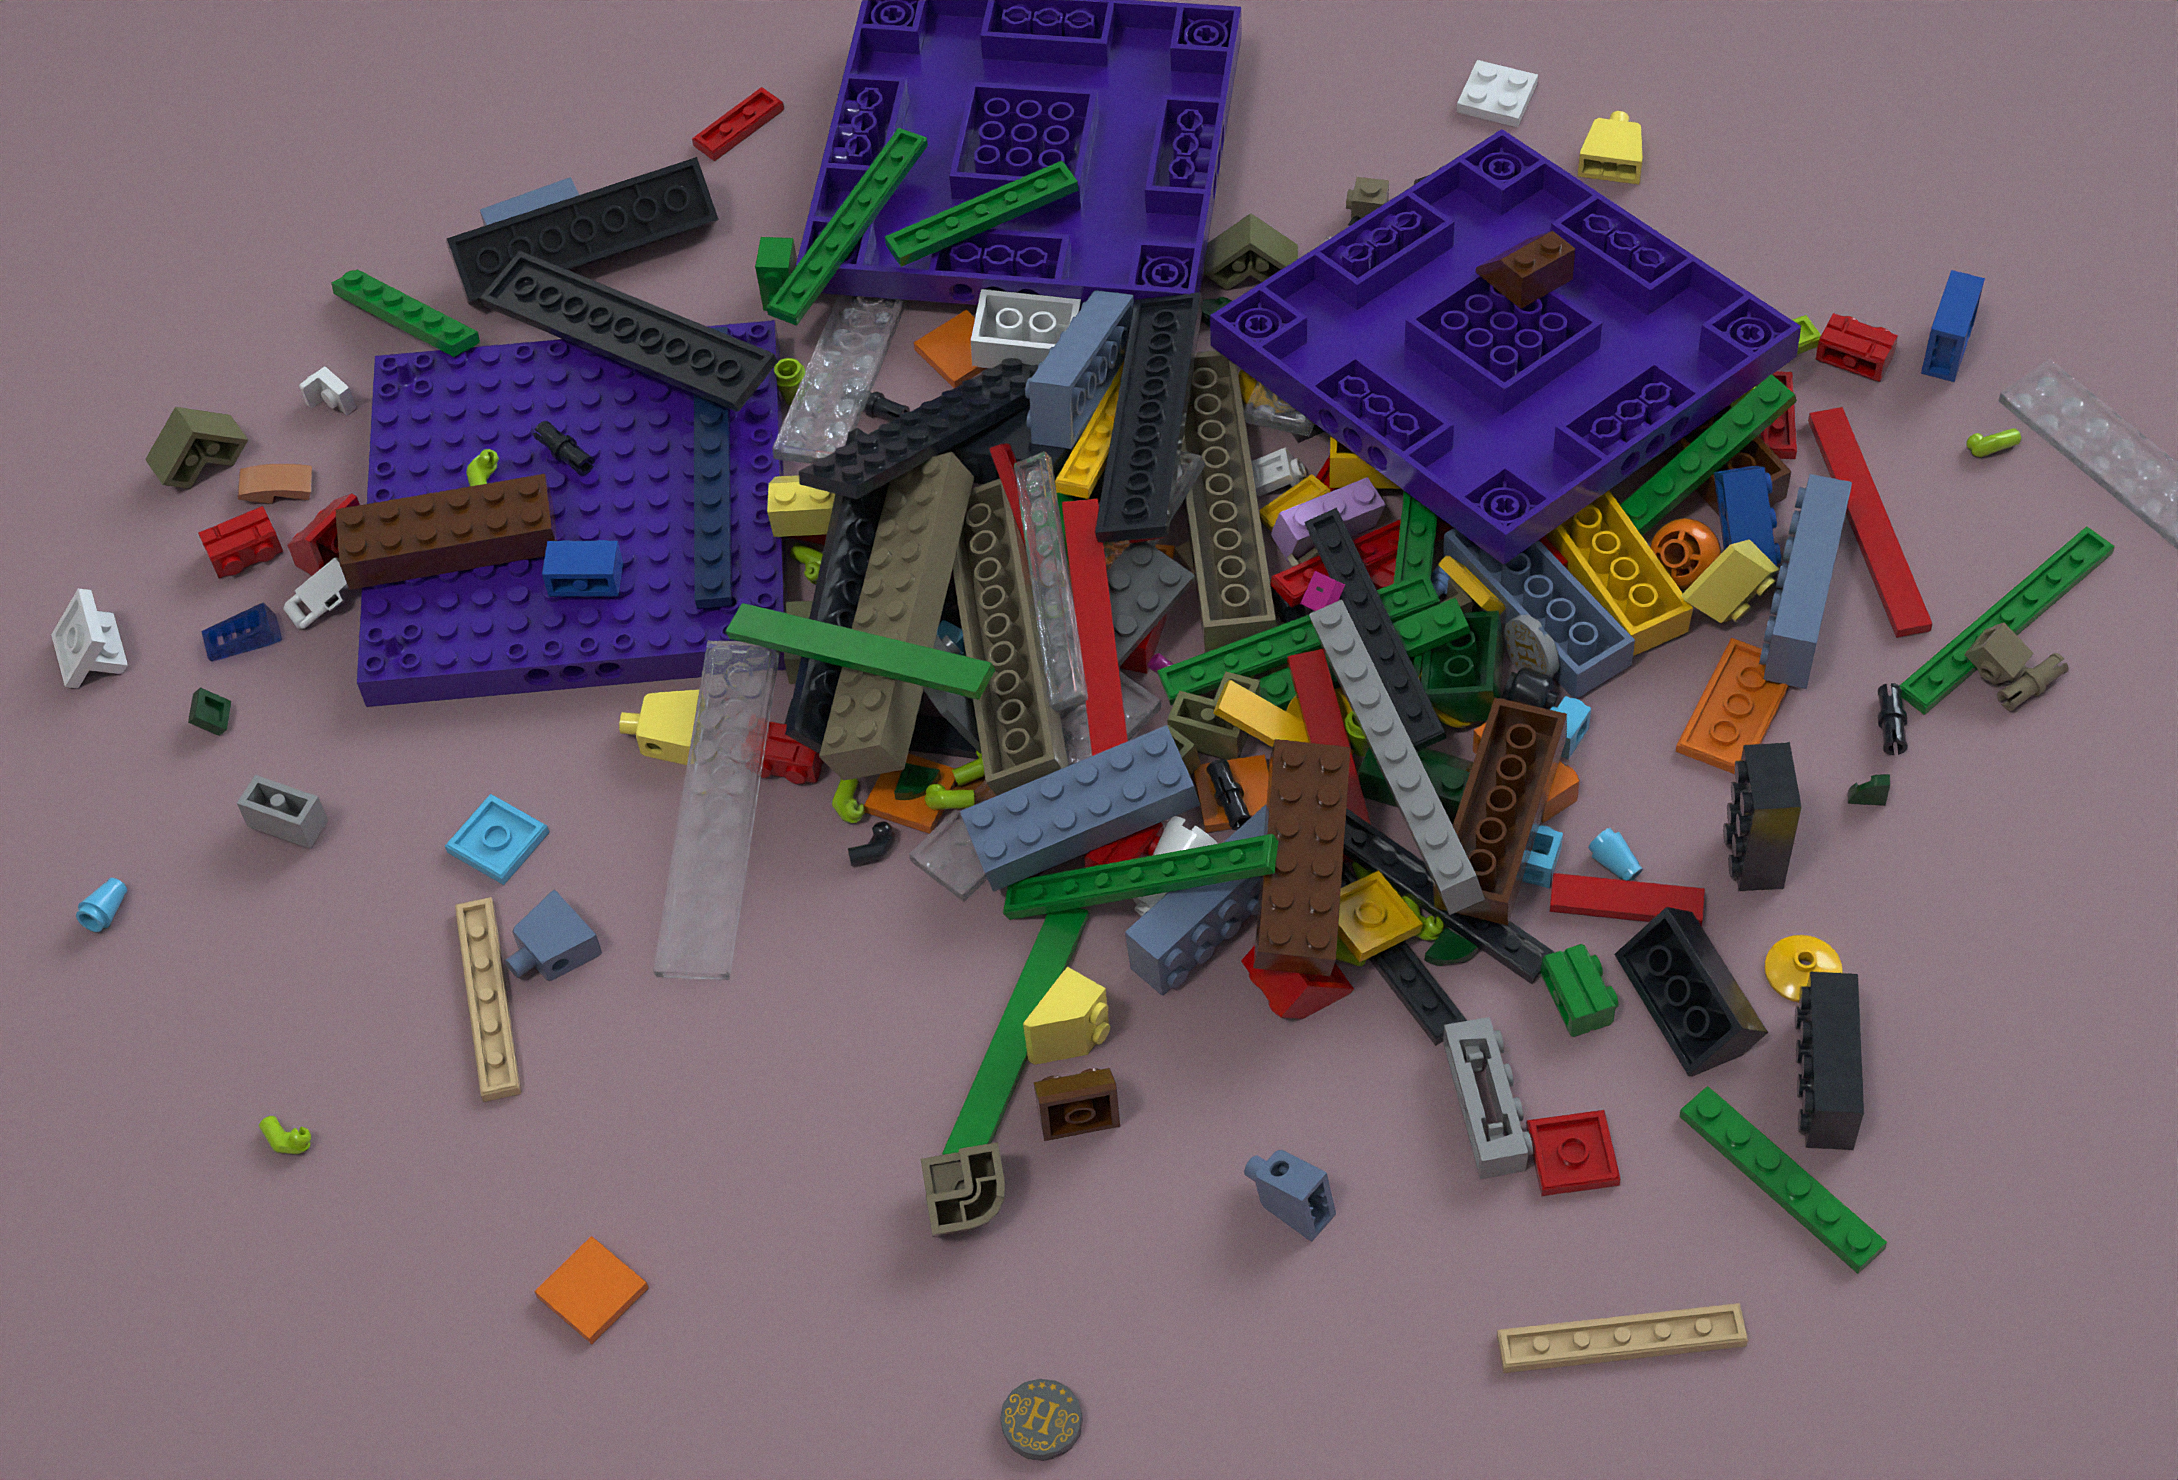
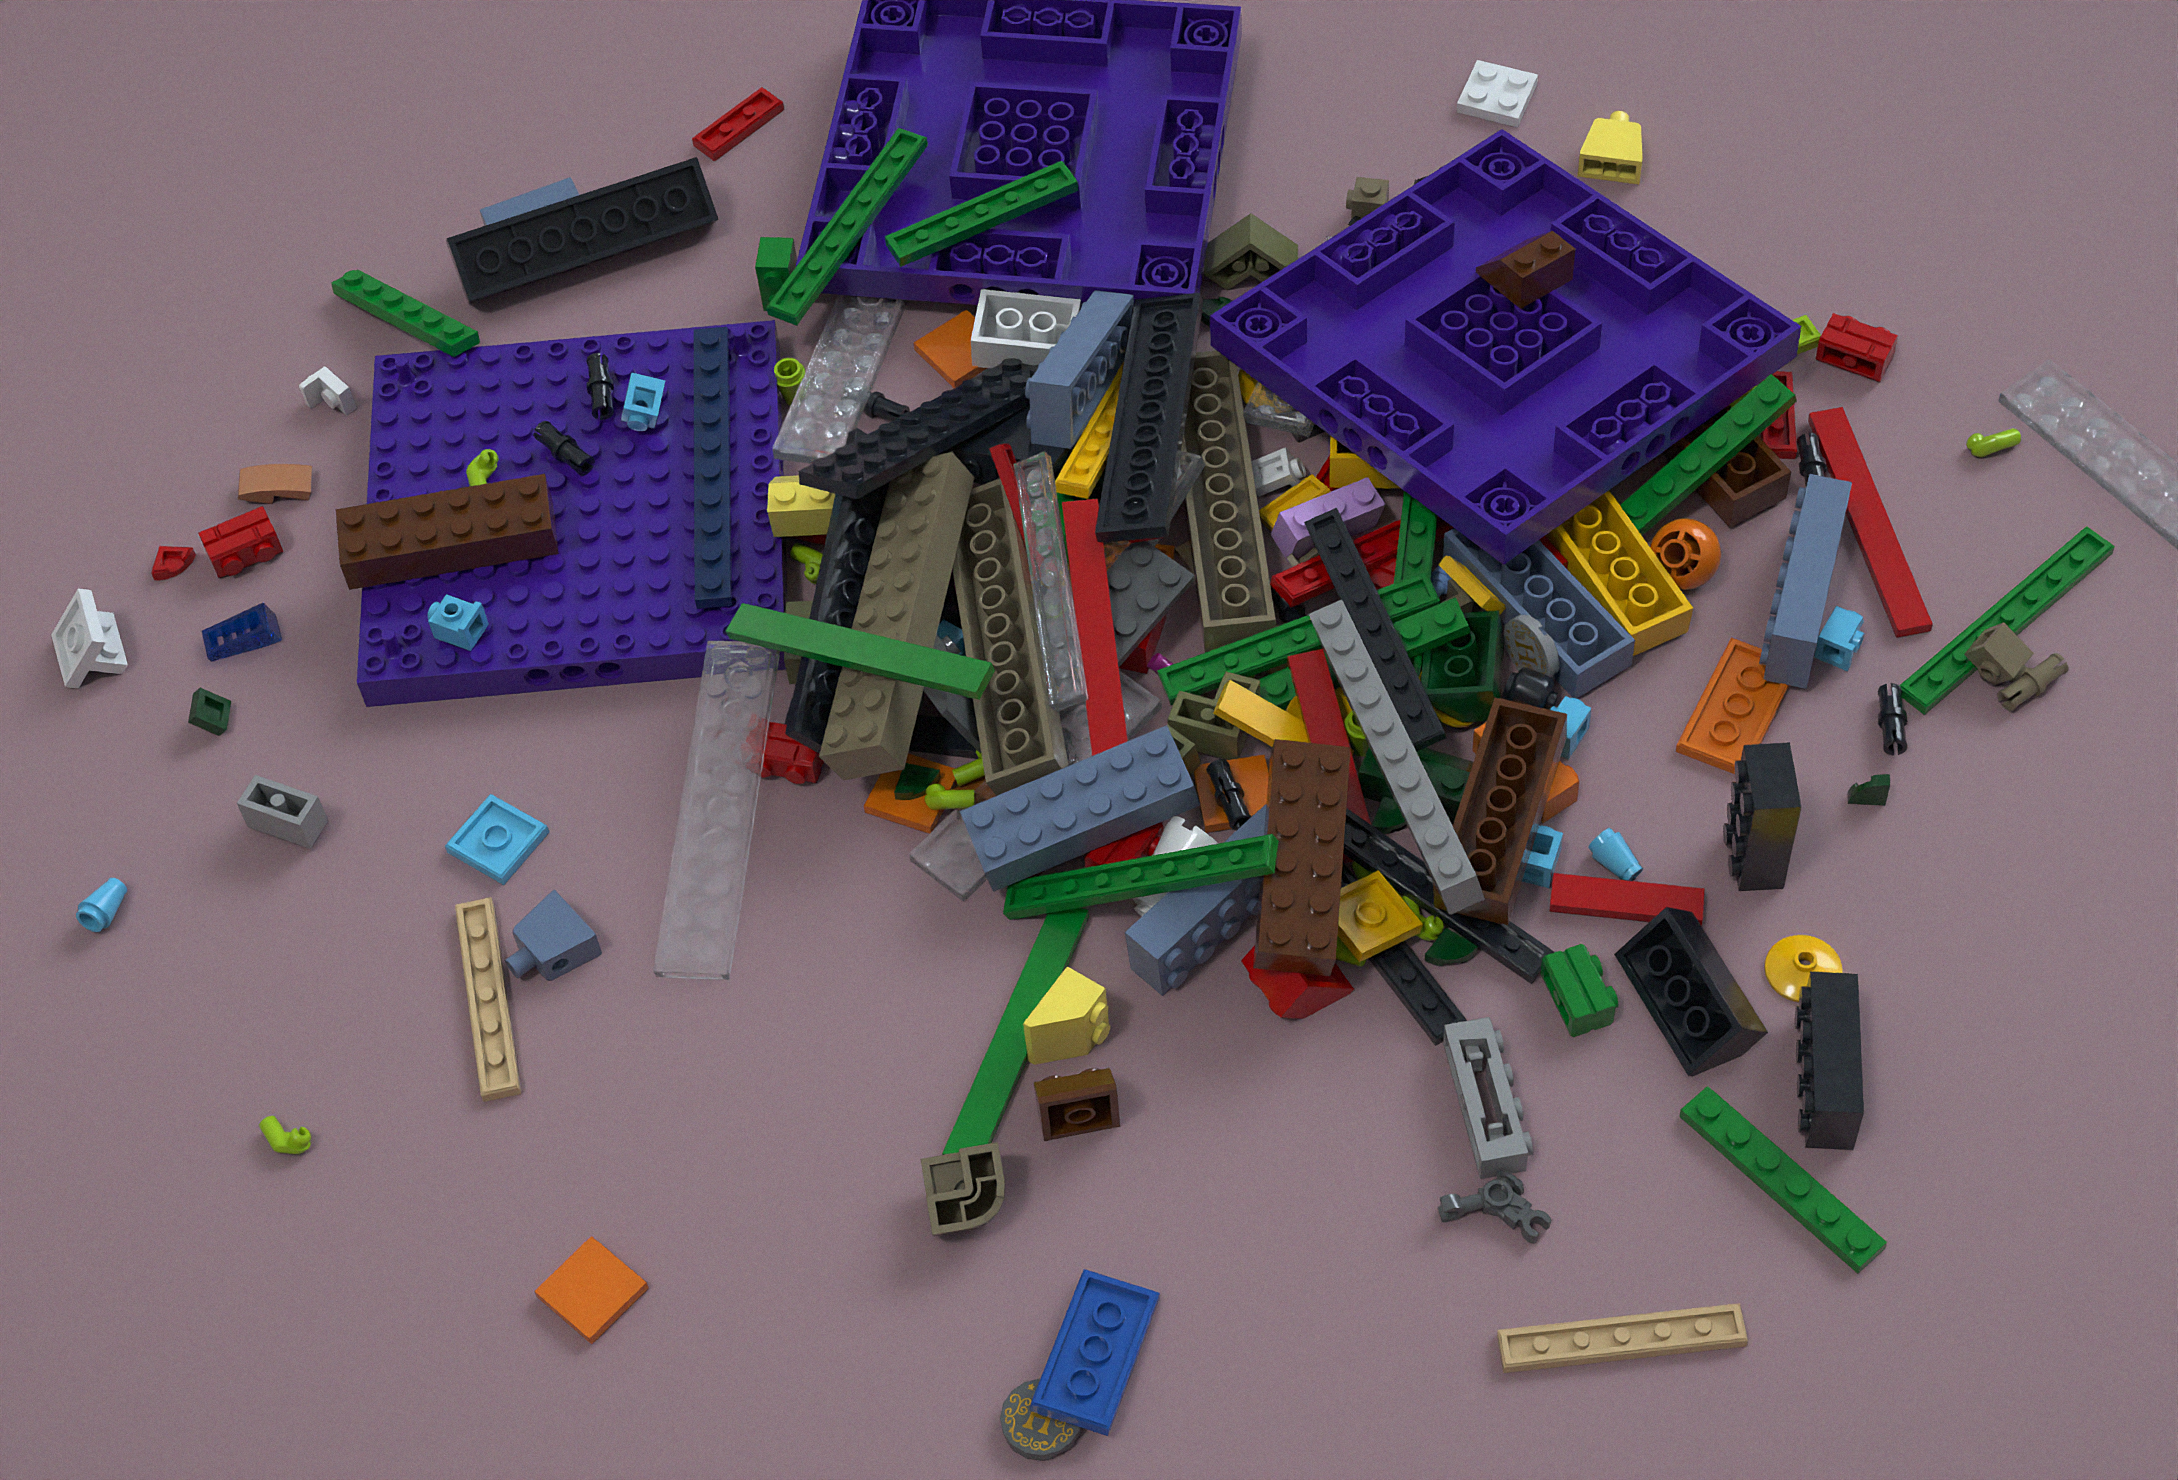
olive brick [145,407,248,489] -> none
white piece [283,557,348,629] -> none
red slope [287,493,360,576] -> none
black plate [480,251,778,412] -> none
blue brick [542,540,623,597] -> none
light yellow torso [619,690,708,767] -> none
lime arm [832,778,865,823] -> none
black arm [848,821,895,866] -> none
sand blue torso [1244,1149,1336,1242] -> none
dark pink tile [1300,571,1345,611] -> none
red tile [1526,1110,1621,1196] -> none
light yellow slope [1681,539,1780,623] -> none
blue brick [1714,466,1781,574] -> none
blue window [1921,270,1985,382] -> none
none -> red tile [151,546,196,580]
none -> medium azure brick [427,594,489,651]
none -> black pin [586,353,614,420]
none -> medium azure brick [621,373,665,431]
none -> blue tile [1030,1269,1160,1436]
none -> dark green tile [1372,796,1407,834]
none -> dark grey piece [1437,1171,1552,1244]
none -> black pin [1796,433,1827,487]
none -> medium azure brick [1814,606,1865,672]

